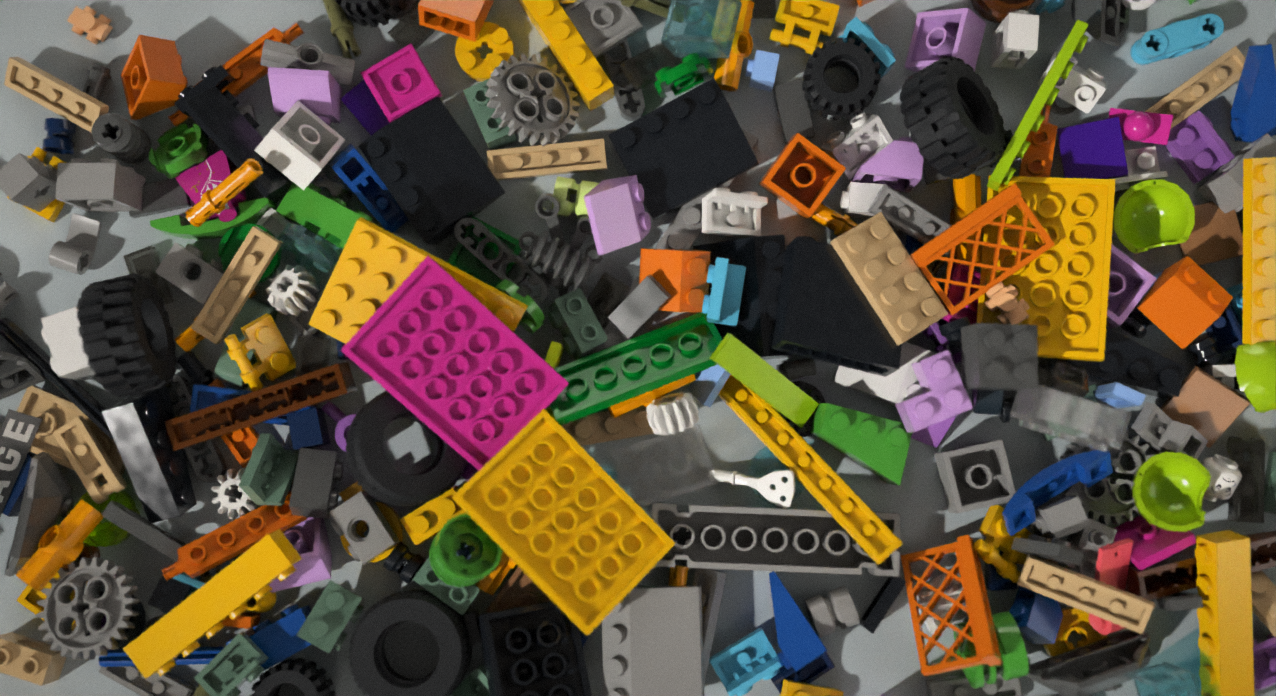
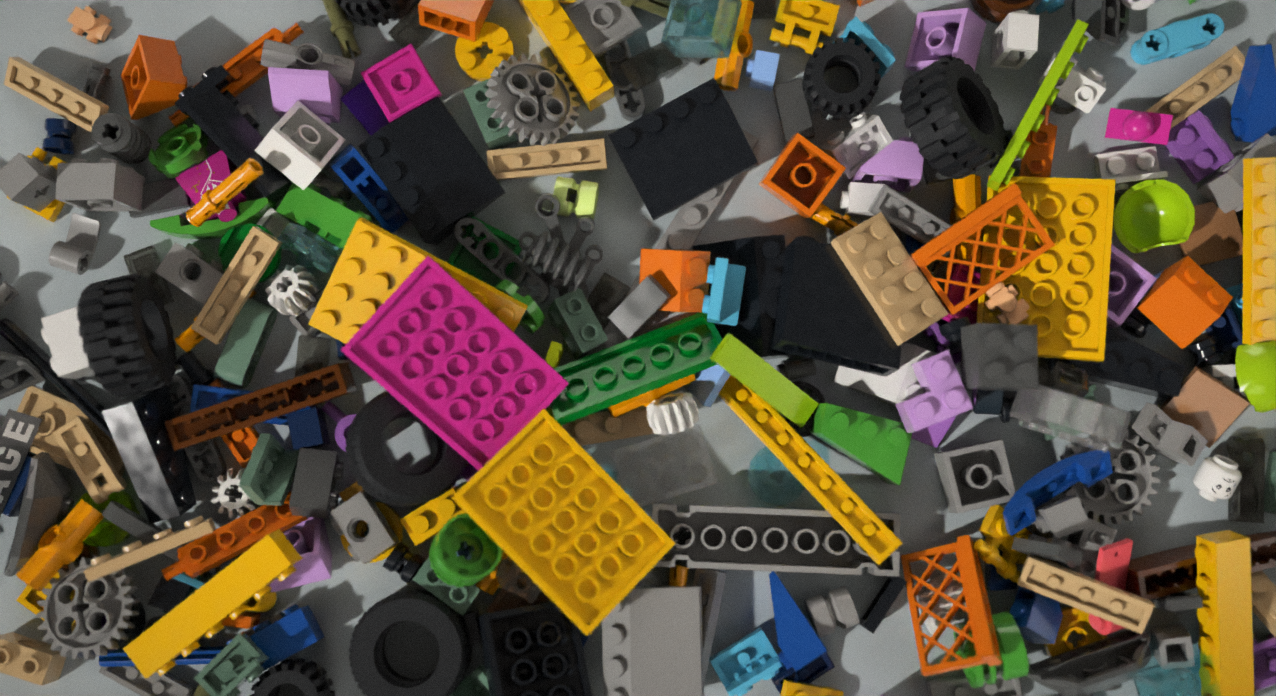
yellow plate [224,313,298,392] -> none
sand green bracket [296,580,364,654] -> none
lavender slope [584,175,651,255] -> none
green plate [654,52,713,98] -> none
white bracket [702,187,768,238] -> none
white piece [705,468,796,509] -> none
dark purple tile [1057,117,1128,179] -> none
light blue tile [1093,382,1146,409] -> none
dark pink plate [1113,515,1196,570] -> none
lime cylinder [1132,452,1211,532] -> none
none -> tan plate [83,515,216,582]
none -> clear smoke brick [496,556,541,604]
none -> light grey brick [1150,623,1195,670]

